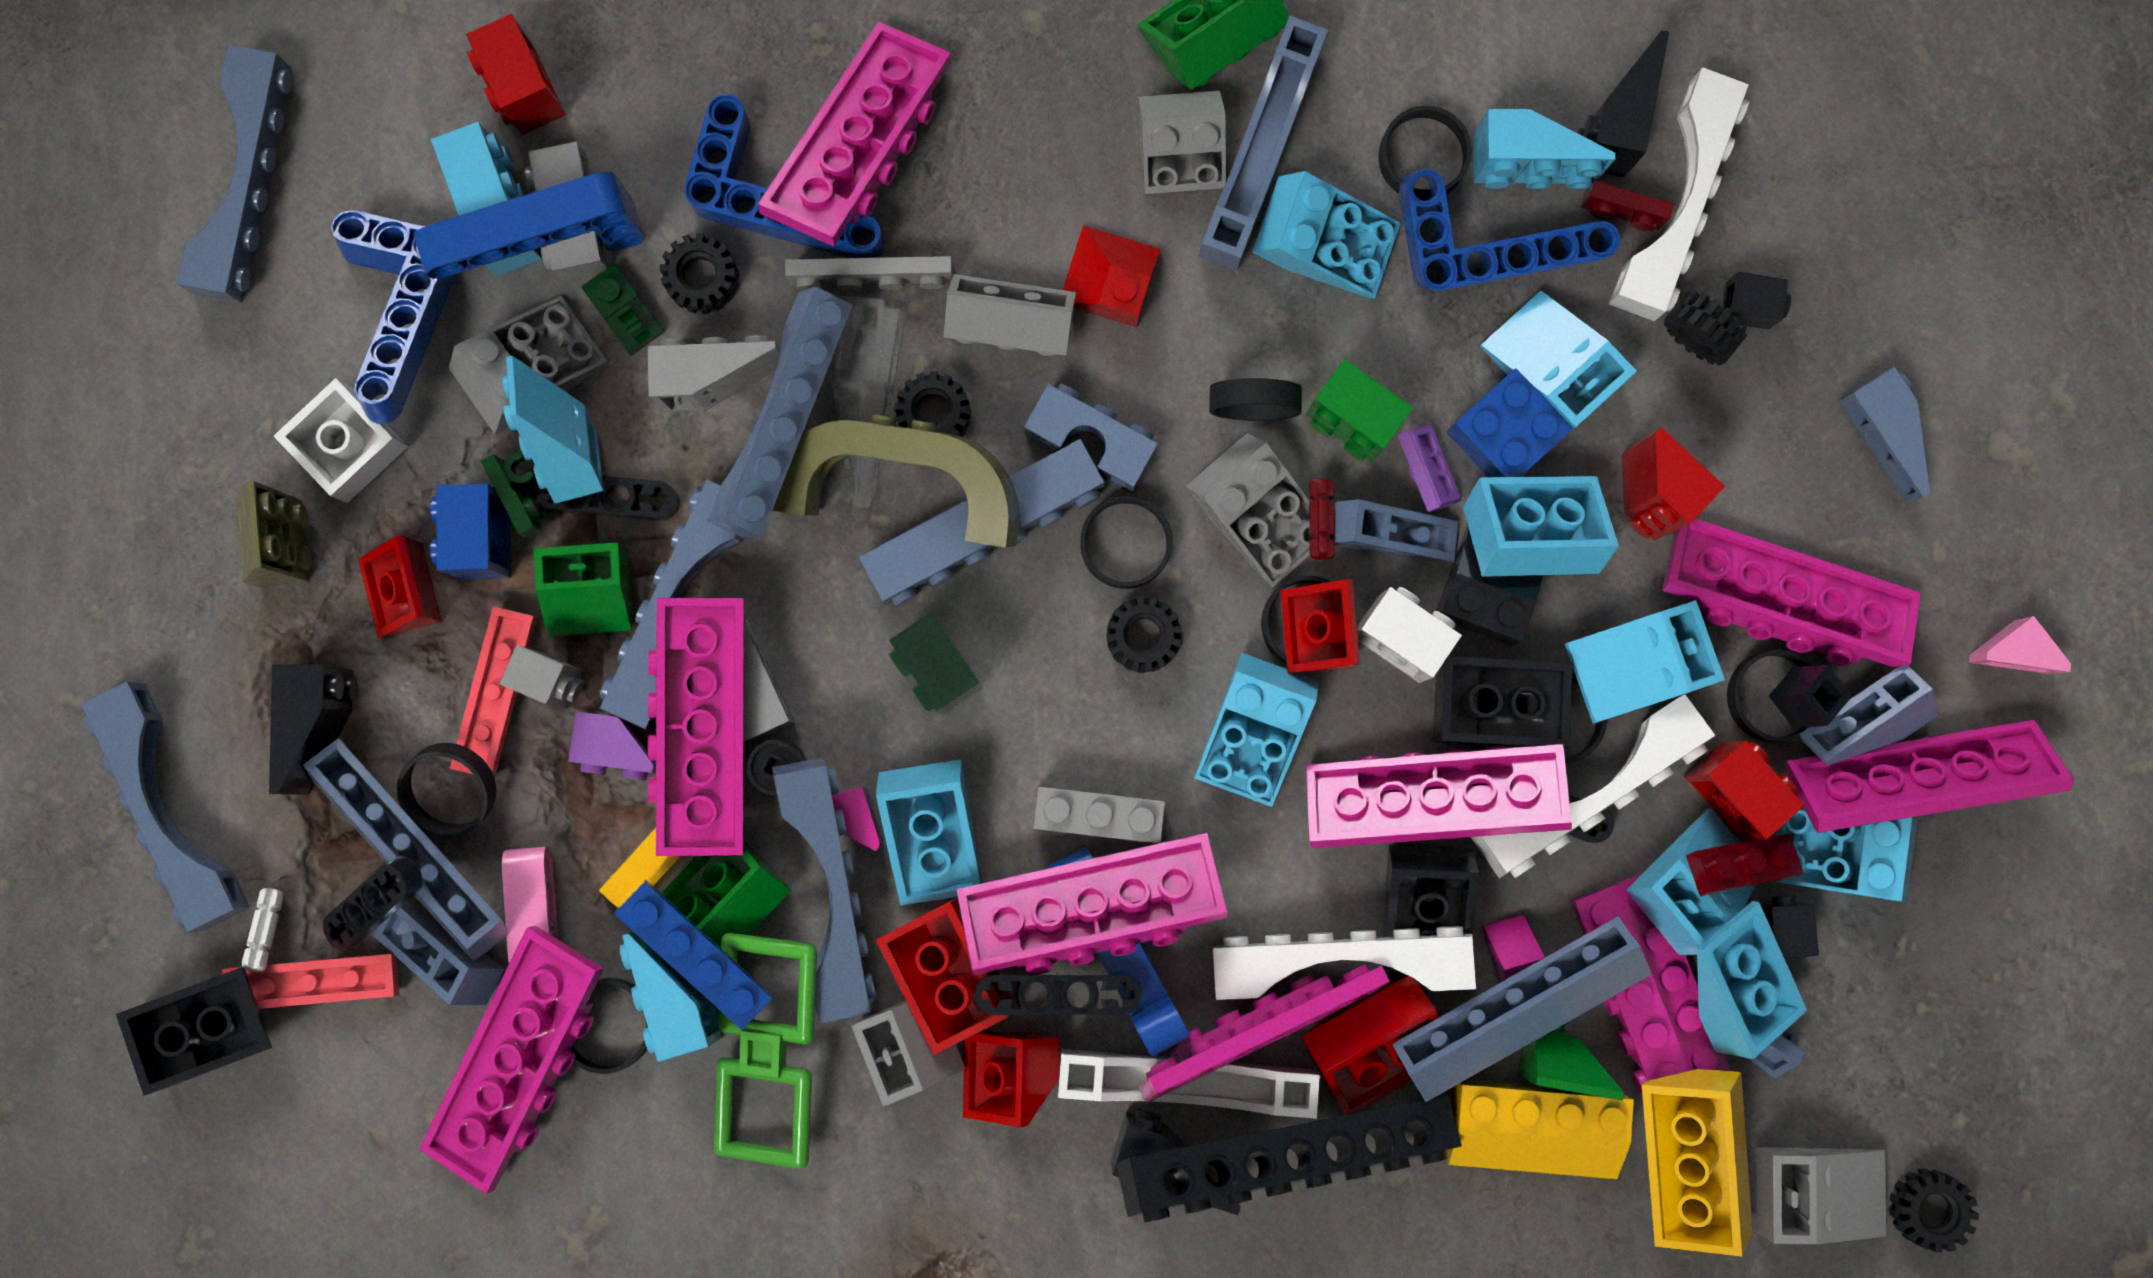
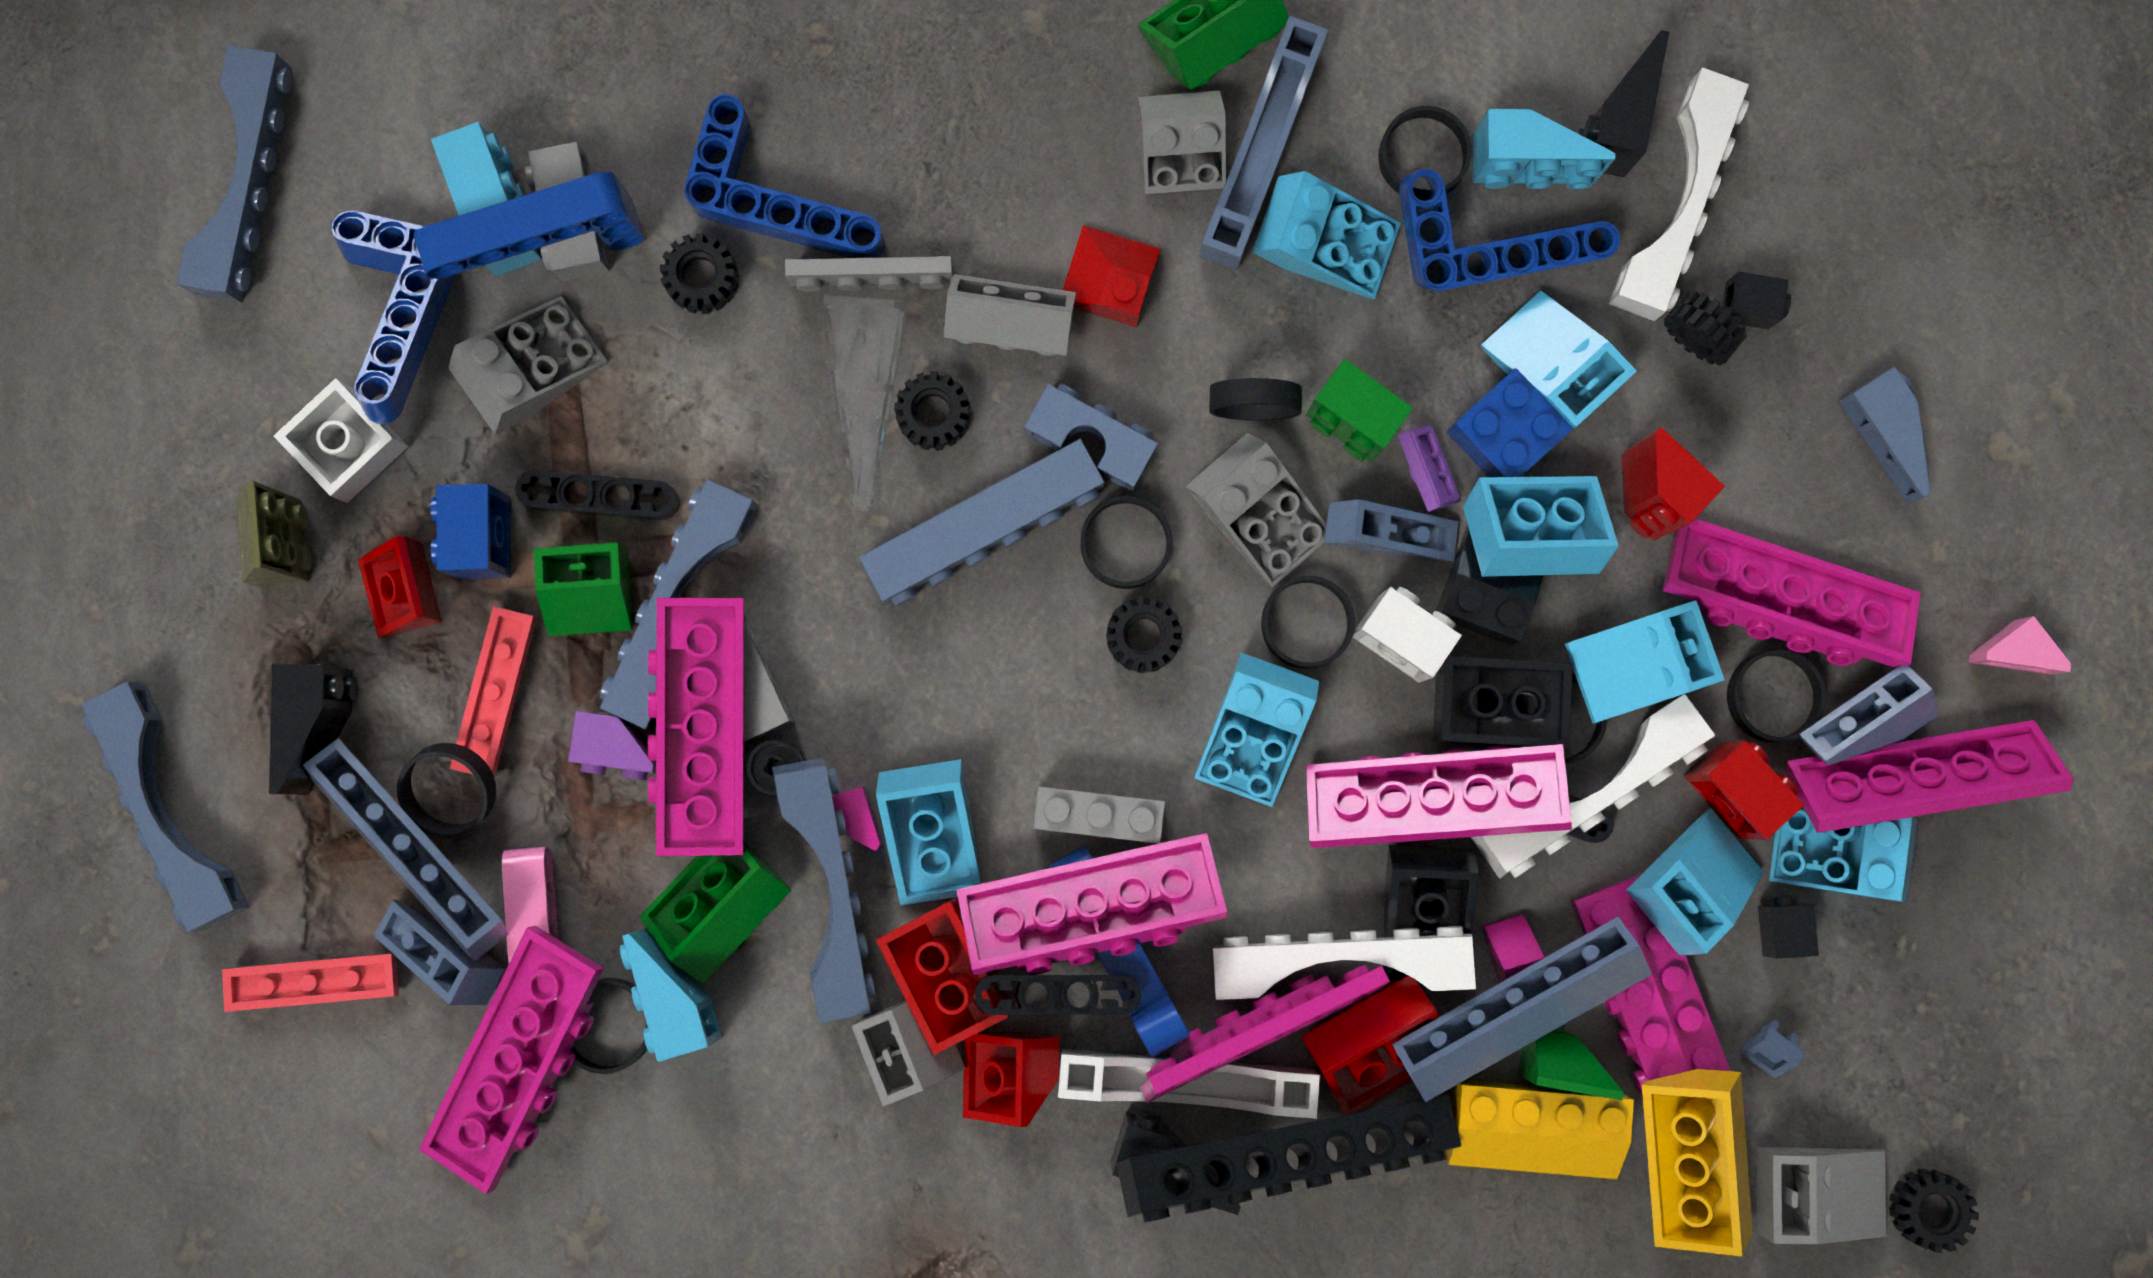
black slope [116,967,272,1096] -> none
white axle [242,888,284,972] -> none
black beam [323,856,423,951] -> none
red brick [466,13,566,135] -> none
dark green plate [481,452,544,540] -> none
light grey brick [499,645,584,708] -> none
medium azure slope [502,356,604,504] -> none
dark green plate [581,263,664,356] -> none
yellow panel [599,828,688,908] -> none
blue plate [614,879,772,1030] -> none
light grey slope [648,335,781,412] -> none
sand blue arch [707,286,853,539] -> none
bright green bar [714,933,817,1169] -> none
dark pink plate [758,21,951,247] -> none
olive arch [772,414,1020,548] -> none
clear green brick [888,612,983,715] -> none
red slope [1281,579,1360,673] -> none
dark red axle [1309,478,1335,560] -> none
dark red plate [1580,180,1674,231] -> none
dark red plate [1686,833,1804,897] -> none
medium azure slope [1697,901,1807,1059] -> none
black brick [1769,665,1852,727] -> none

